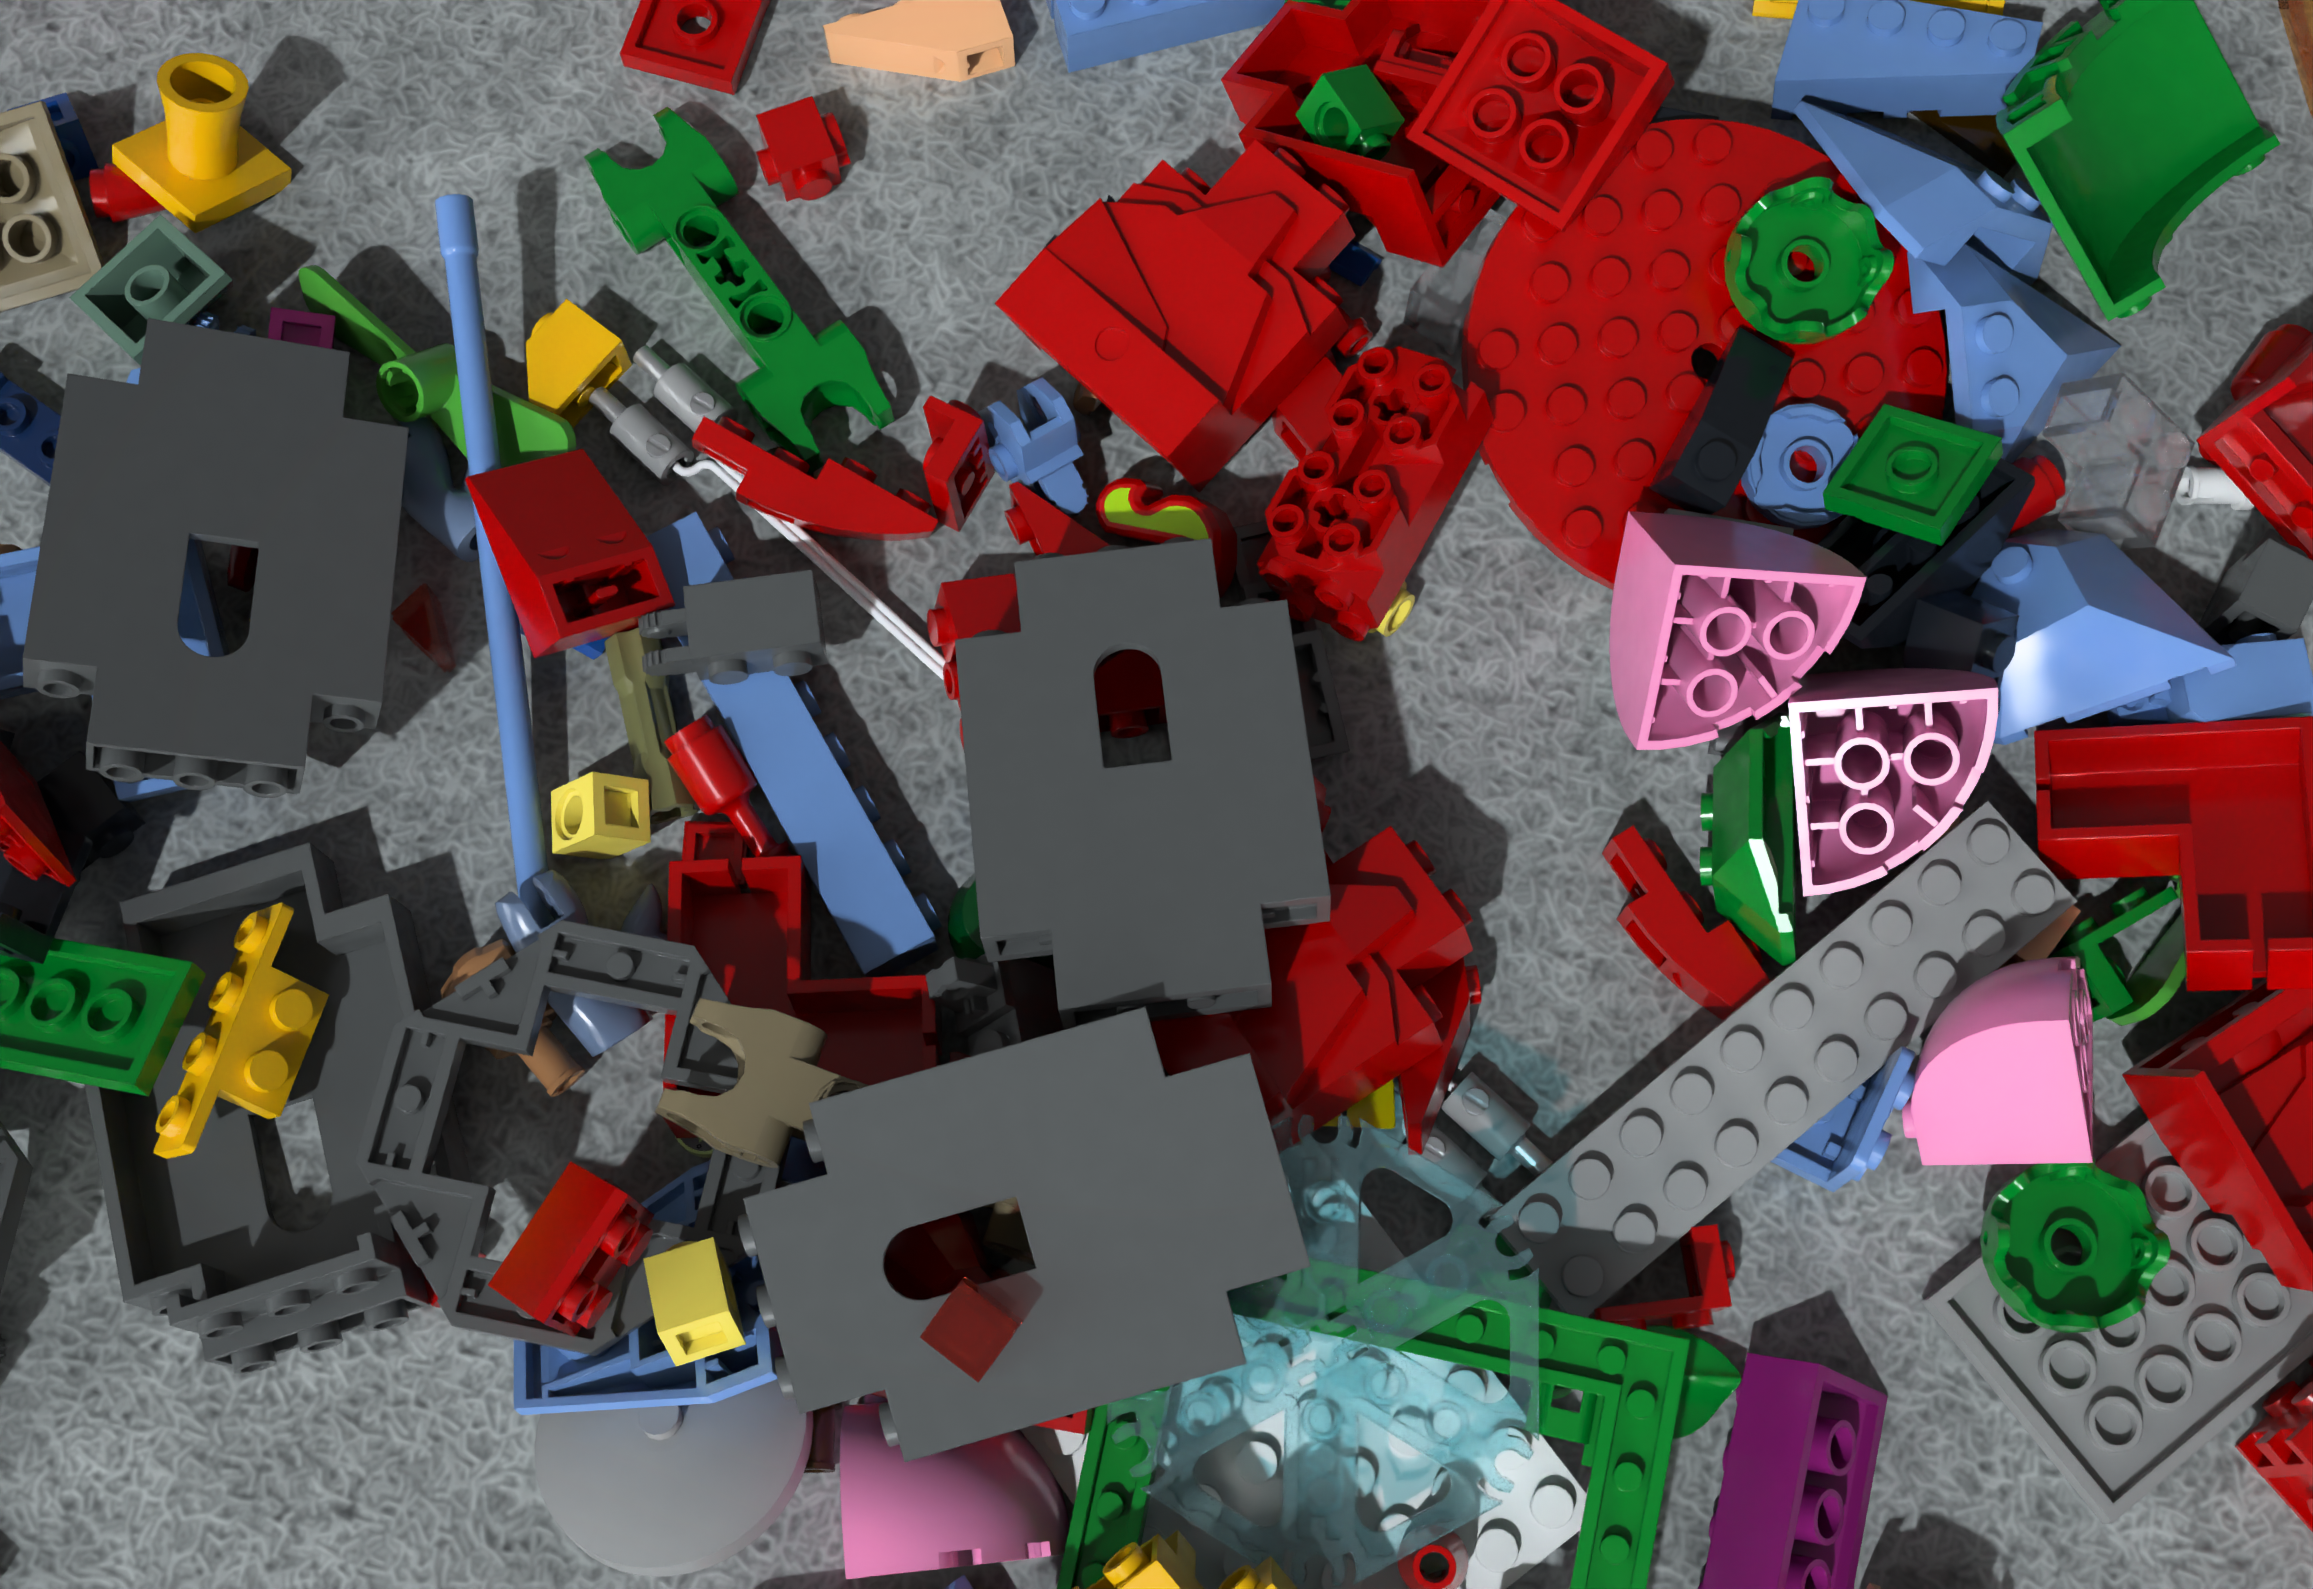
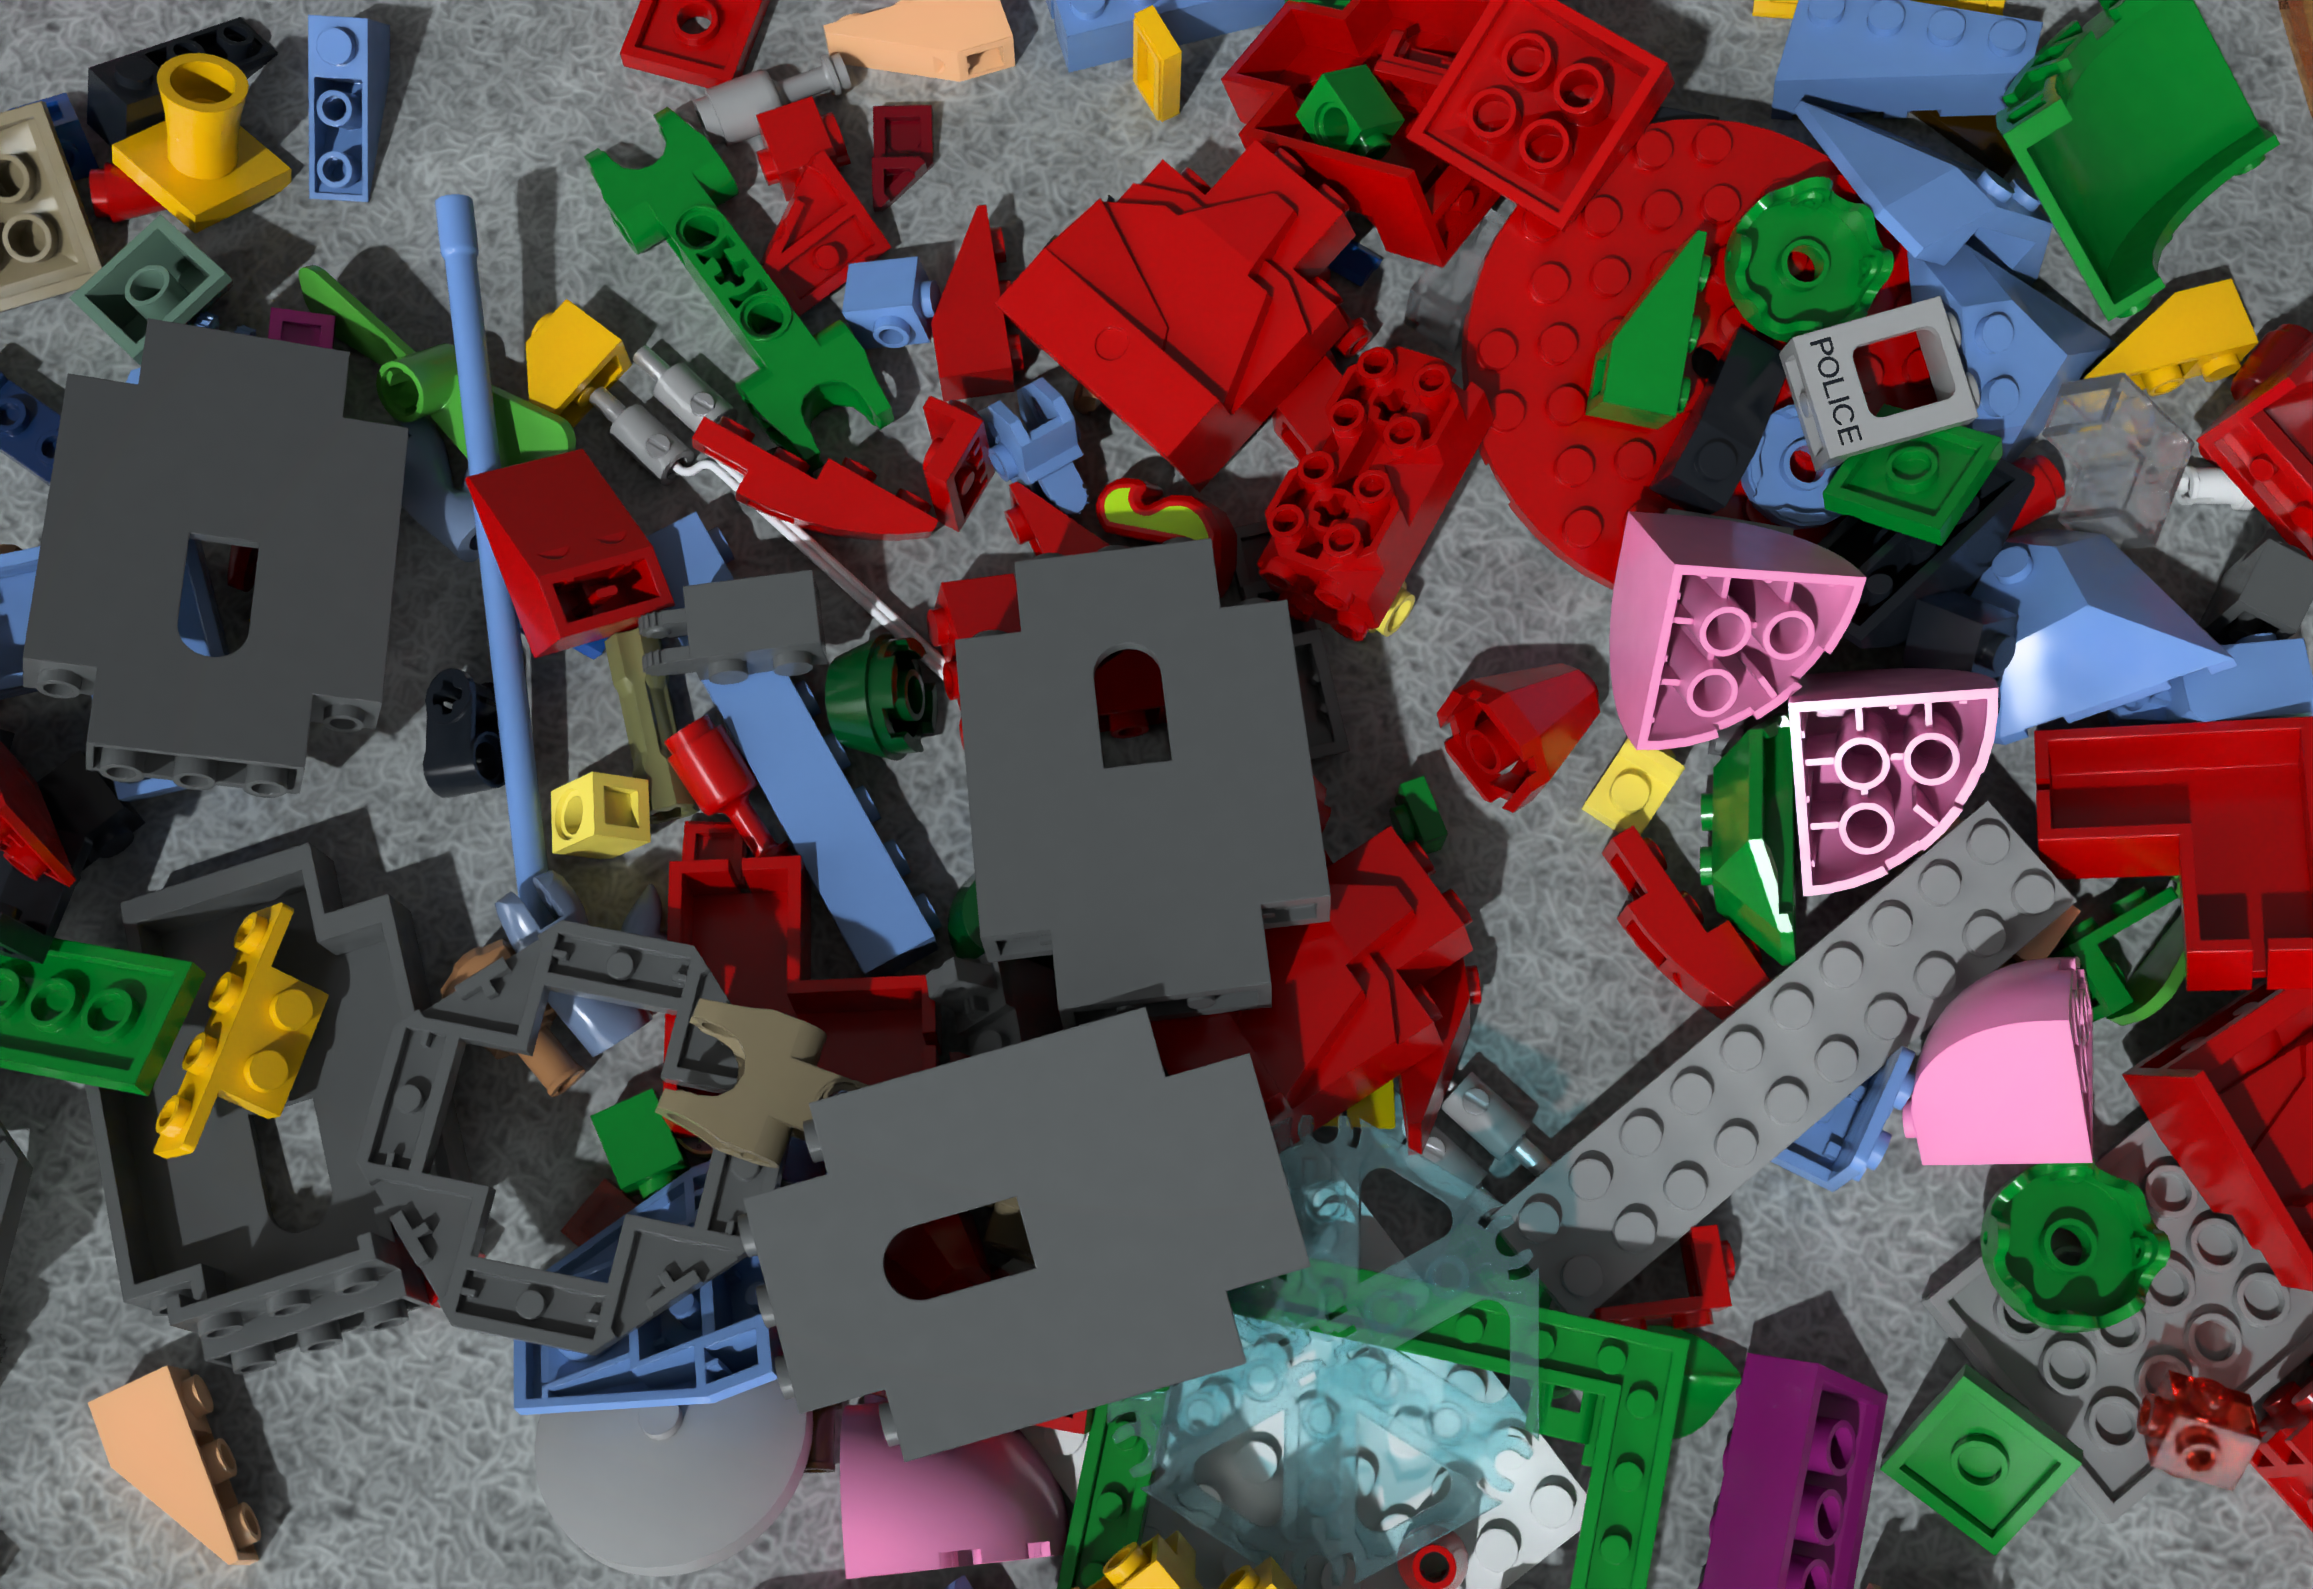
clear red slope [391,583,456,673] -> none
red slope [488,1161,654,1337] -> none
light yellow brick [643,1237,746,1366] -> none
clear red slope [920,1276,1024,1383] -> none
none -> black slope [87,17,278,147]
none -> light nougat slope [88,1365,261,1565]
none -> medium blue slope [308,15,390,202]
none -> black piece [423,668,505,798]
none -> green brick [590,1088,691,1201]
none -> light grey piece [693,53,851,147]
none -> red wing [760,150,891,317]
none -> dark green cone [825,633,938,761]
none -> medium blue brick [842,256,941,349]
none -> dark red slope [872,105,934,212]
none -> red slope [931,205,1024,402]
none -> yellow tile [1133,5,1182,122]
none -> green plate [1389,776,1448,854]
none -> red cone [1437,663,1600,813]
none -> light yellow bracket [1582,738,1685,835]
none -> green slope [1585,230,1711,430]
none -> light grey window [1779,296,1980,472]
none -> green hinge [1880,1364,2083,1556]
none -> yellow slope [2067,278,2259,410]
none -> clear red brick [2137,1370,2262,1491]

